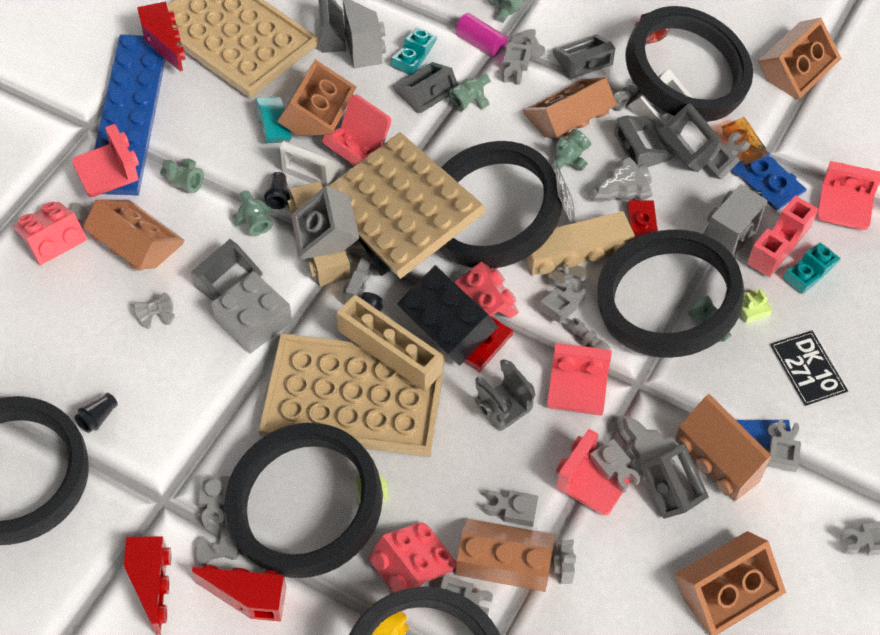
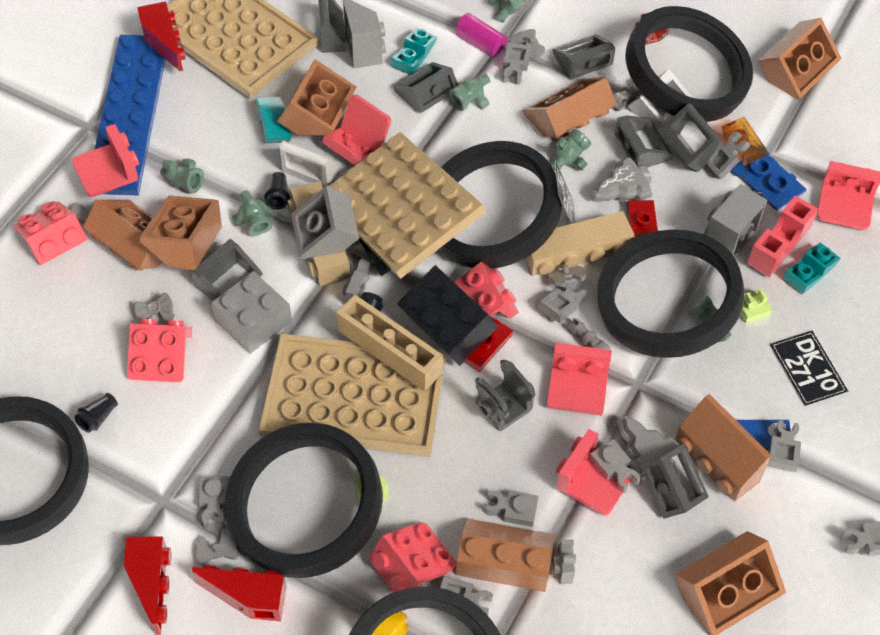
none -> coral bracket [127,318,192,382]
none -> nougat slope [139,195,222,270]

